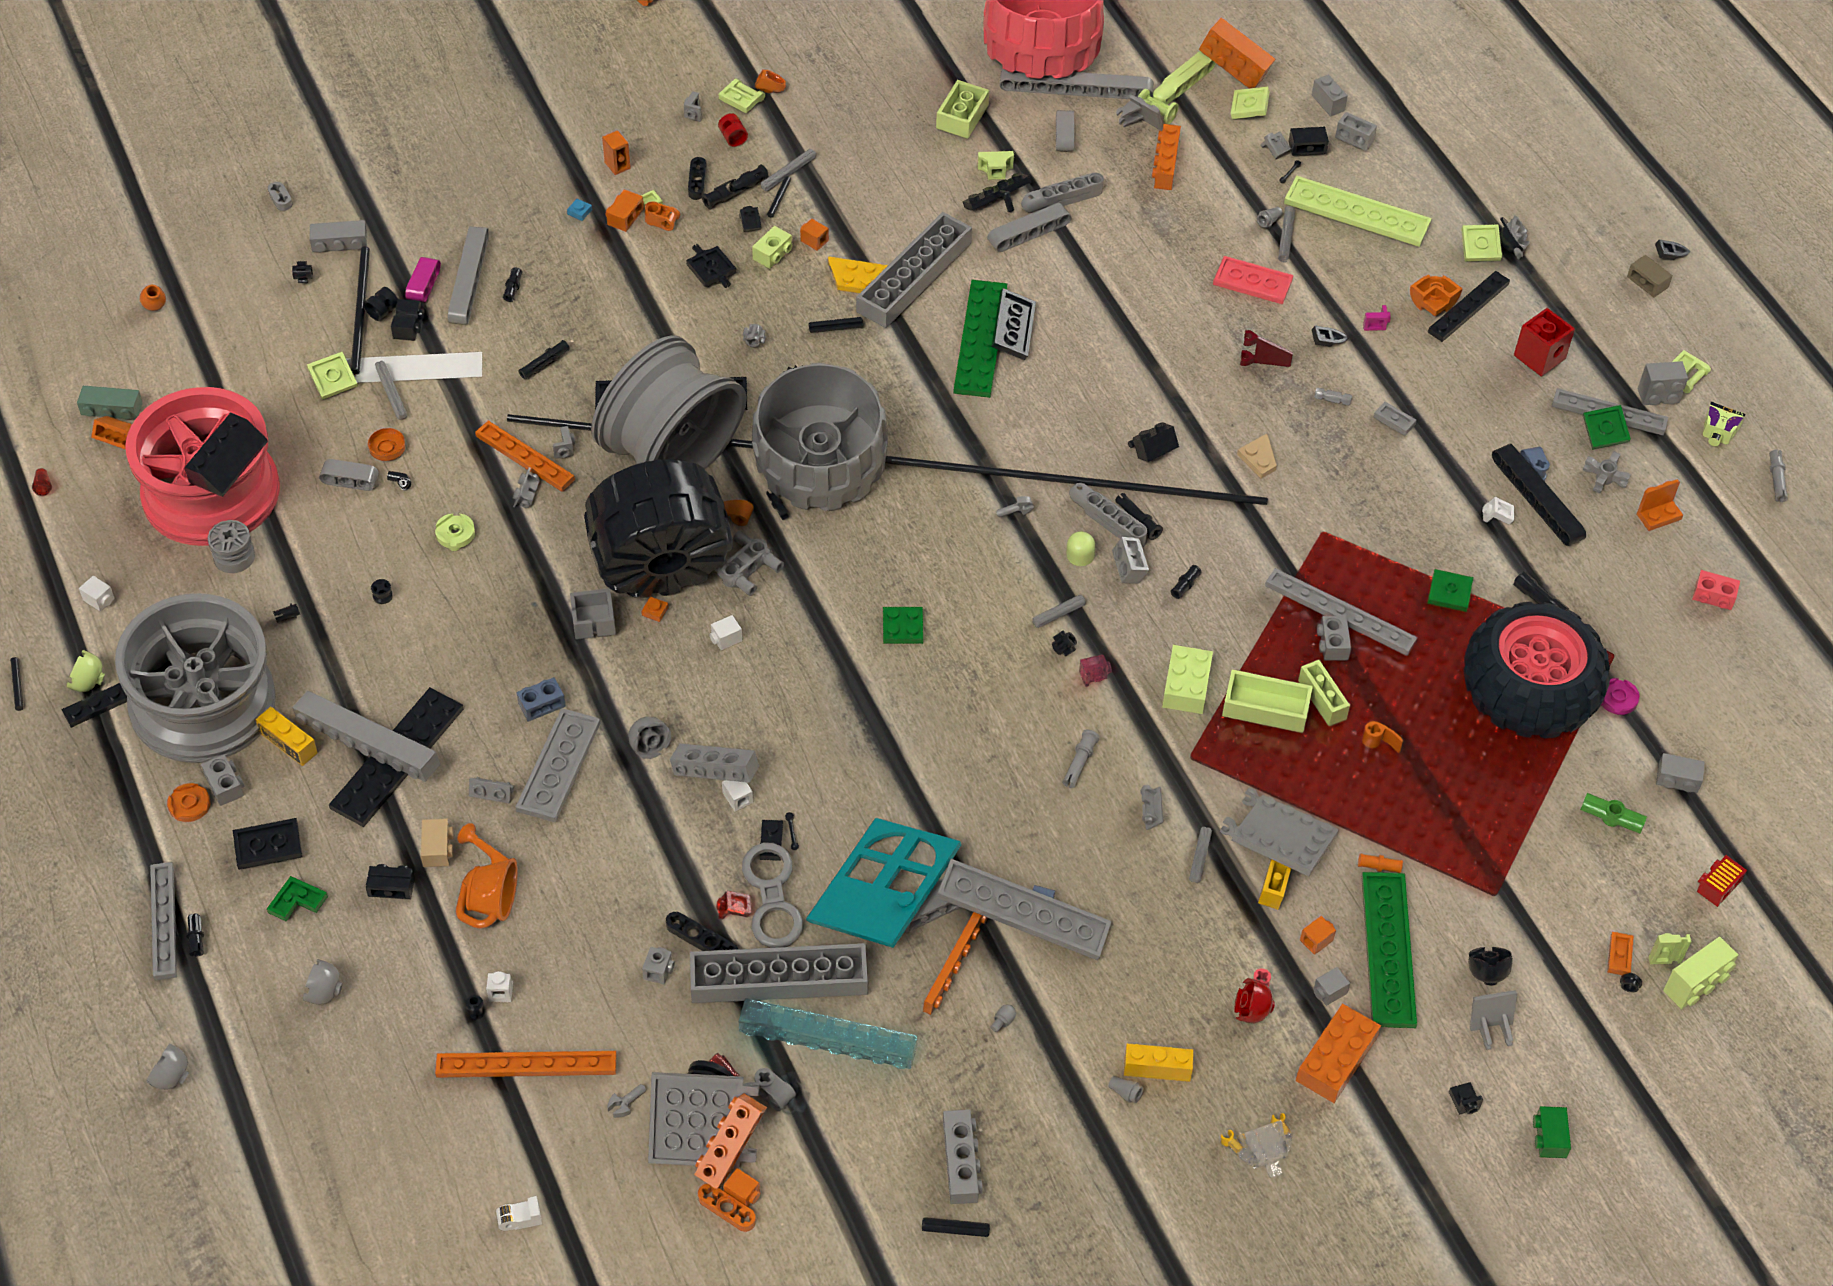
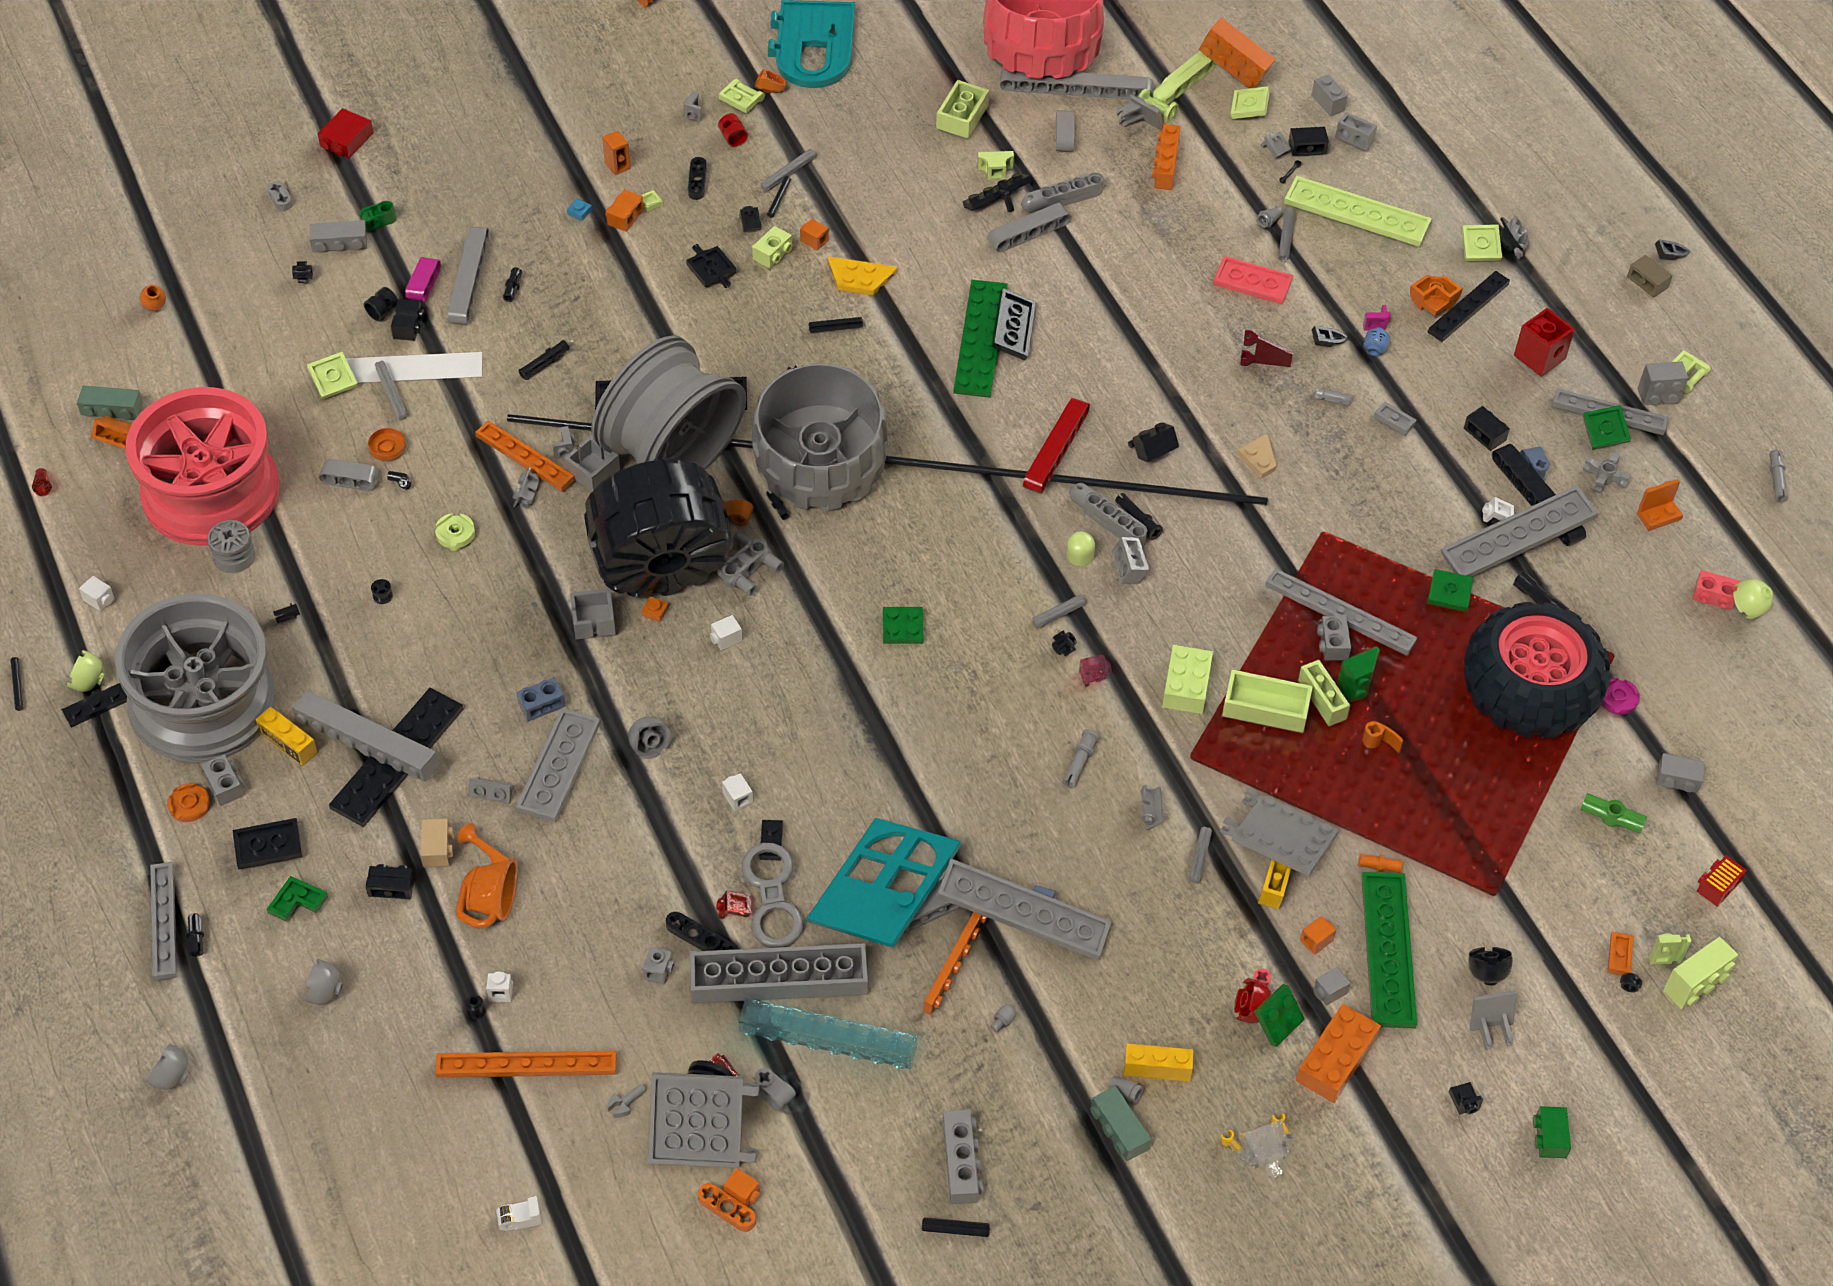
black slope [184,412,268,497] -> none
black piece [351,246,370,375] -> none
orange piece [645,201,680,231] -> none
light grey brick [670,744,759,783] -> none
orange brick [694,1093,767,1189] -> none
black piece [701,164,769,209] -> none
light grey gear [742,324,766,347] -> none
black hinge [785,812,799,850] -> none
light grey brick [856,212,972,328] -> none
light grey bar [996,496,1034,517] -> none
black pin [1171,565,1202,599] -> none
torso [1702,402,1746,446] -> none
none -> red brick [317,108,374,159]
none -> green piece [359,201,397,231]
none -> light grey piece [564,436,620,492]
none -> teal door [768,0,855,88]
none -> red beam [1023,398,1090,494]
none -> sand green brick [1090,1086,1151,1162]
none -> green plate [1254,984,1305,1047]
none -> green slope [1337,647,1379,702]
none -> medium blue head [1363,327,1390,356]
none -> light grey plate [1441,485,1598,577]
none -> black brick [1463,406,1510,451]
none -> yellowish green cylinder [1733,579,1773,620]

